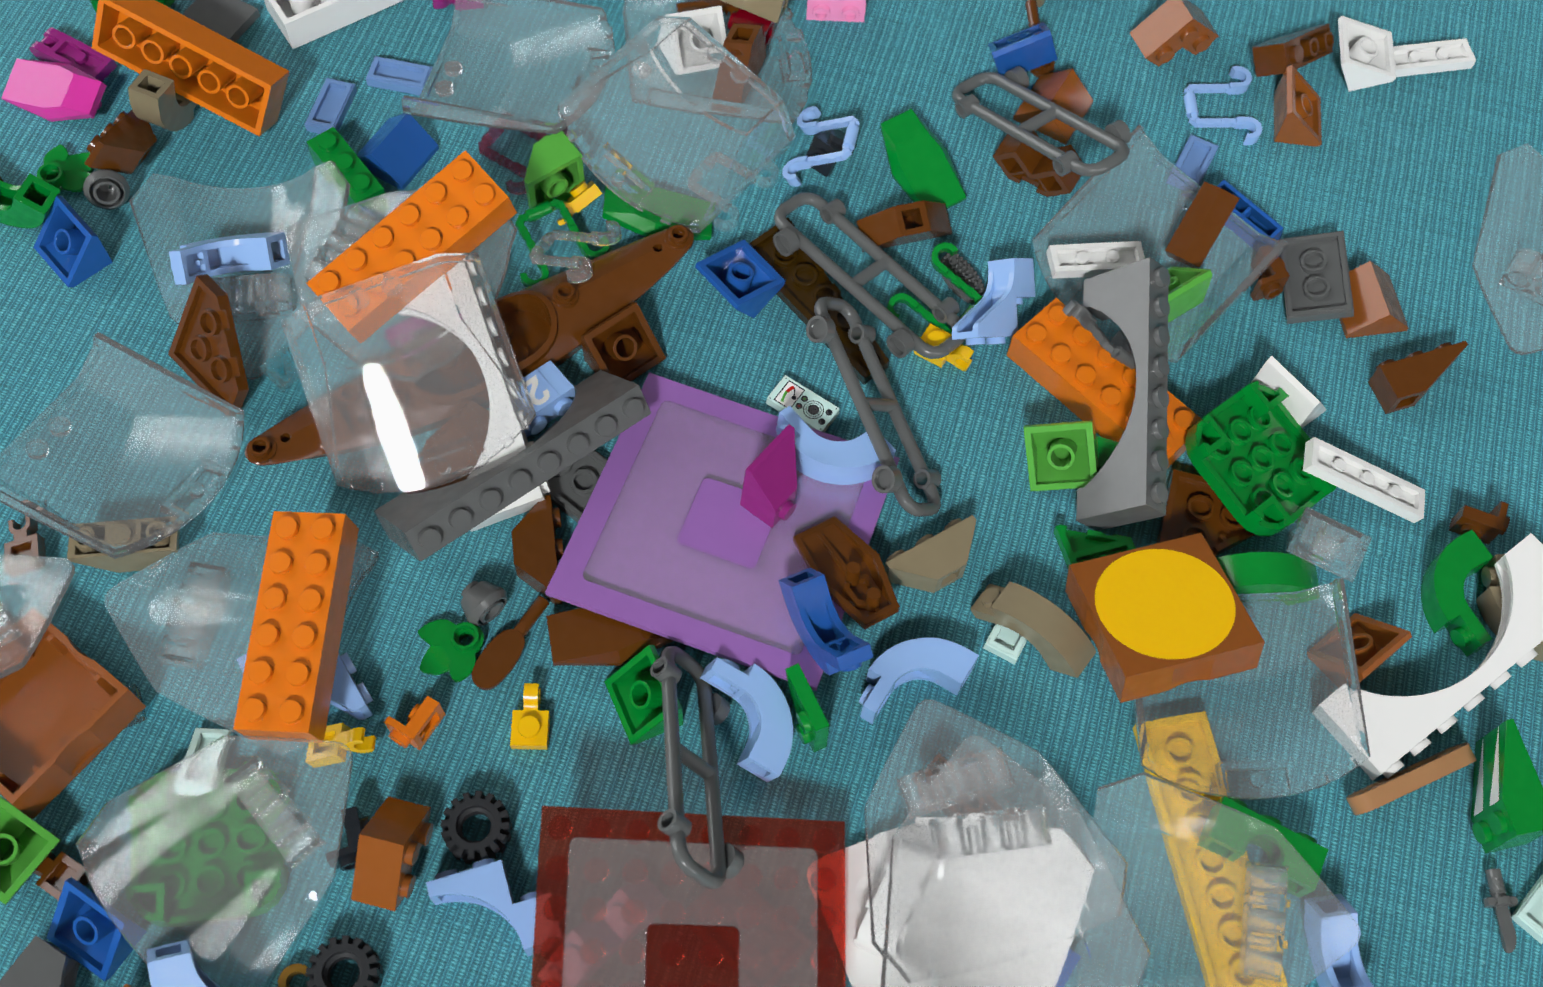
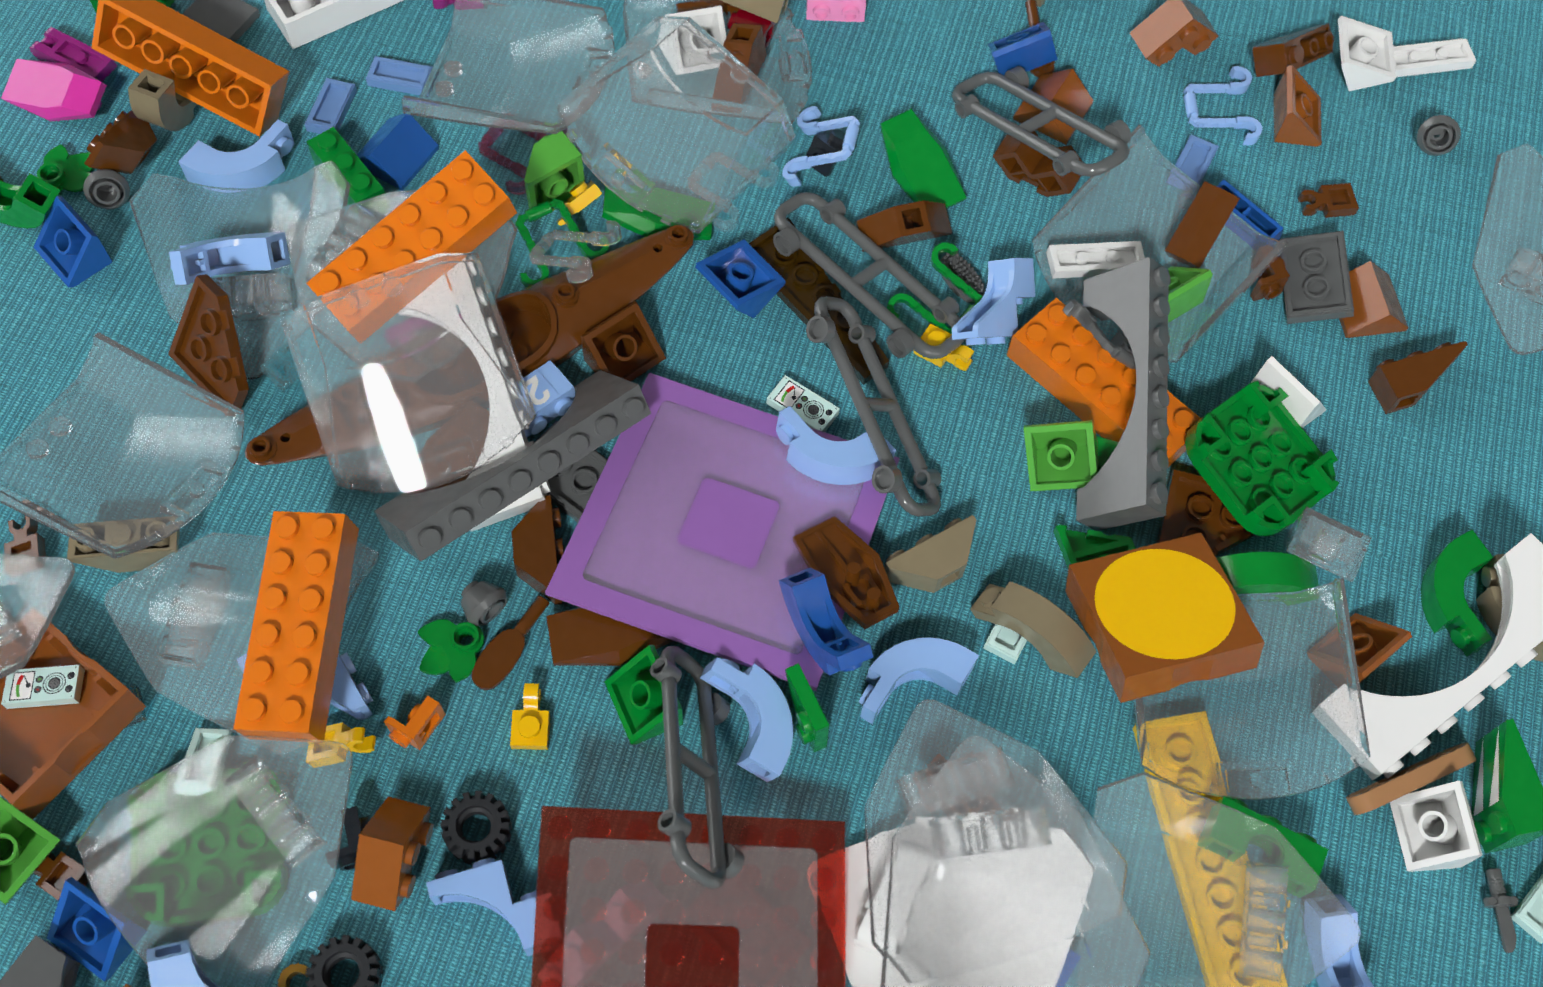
magenta slope [740,424,797,528] -> none
white plate [1303,437,1425,523] -> none
reddish brown bracket [1449,501,1510,544] -> none
none -> light aqua tile [1,665,85,709]
none -> light blue arch [178,119,295,194]
none -> reddish brown plate [1298,183,1359,218]
none -> white slope [1390,780,1483,872]
none -> dark grey cone [1417,115,1461,156]

